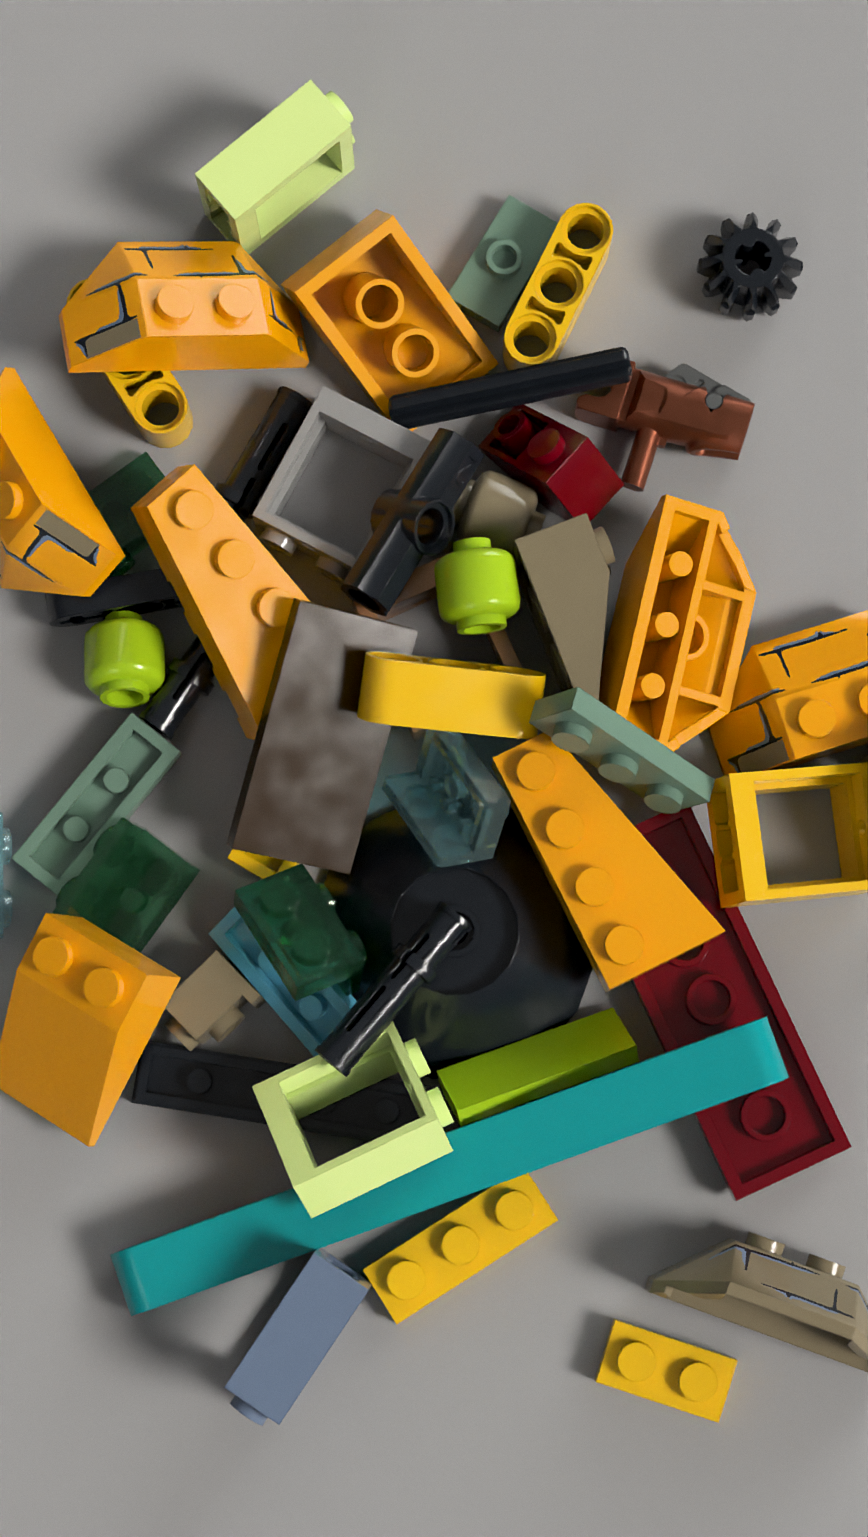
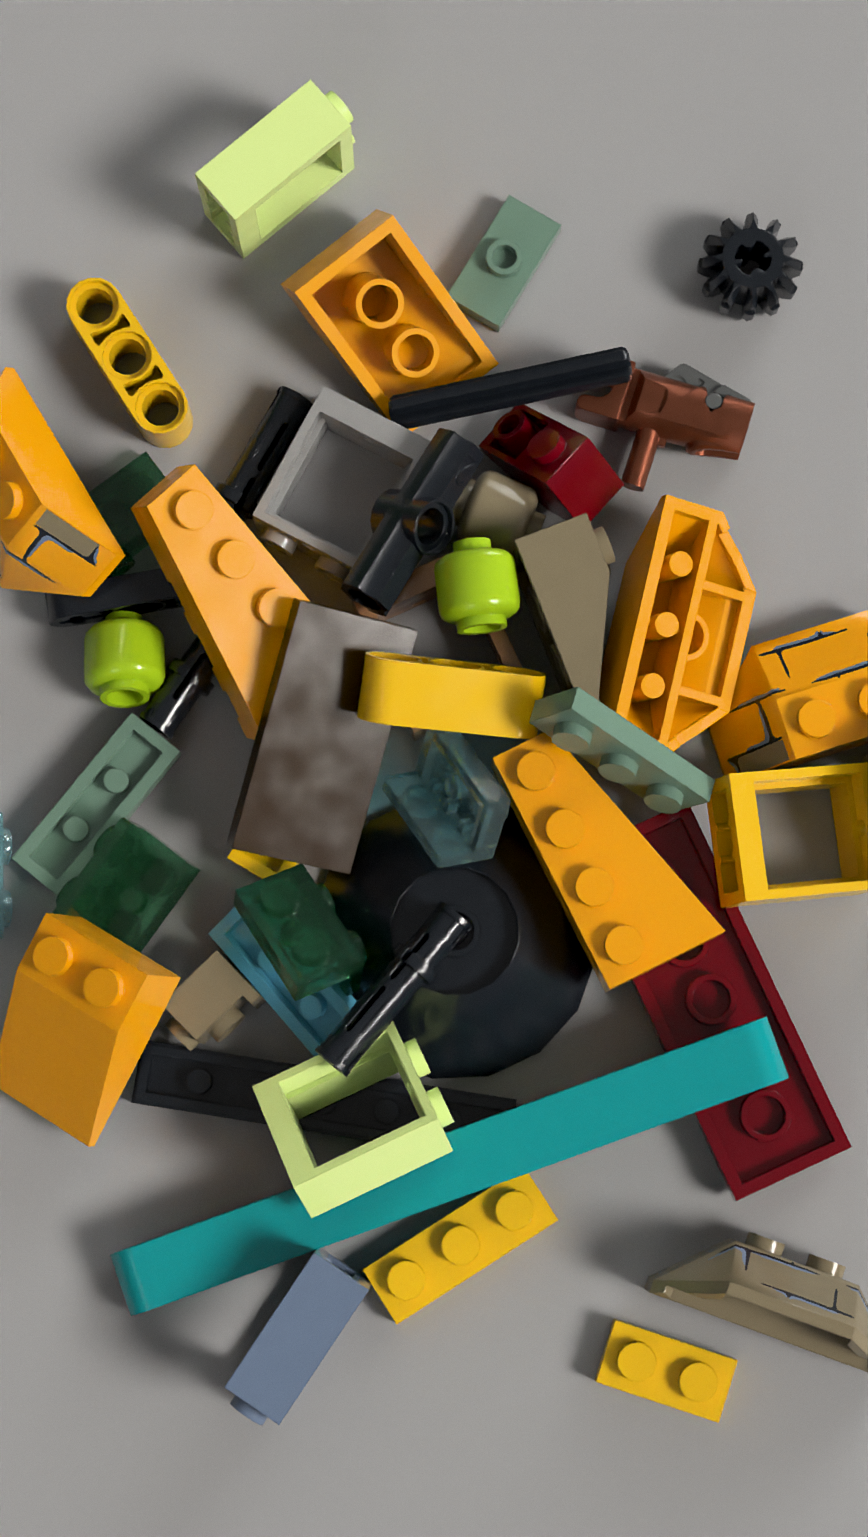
light orange wedge [58,241,309,373] -> none
lime tile [437,1007,639,1126] -> none
yellow beam [502,203,613,371] -> none

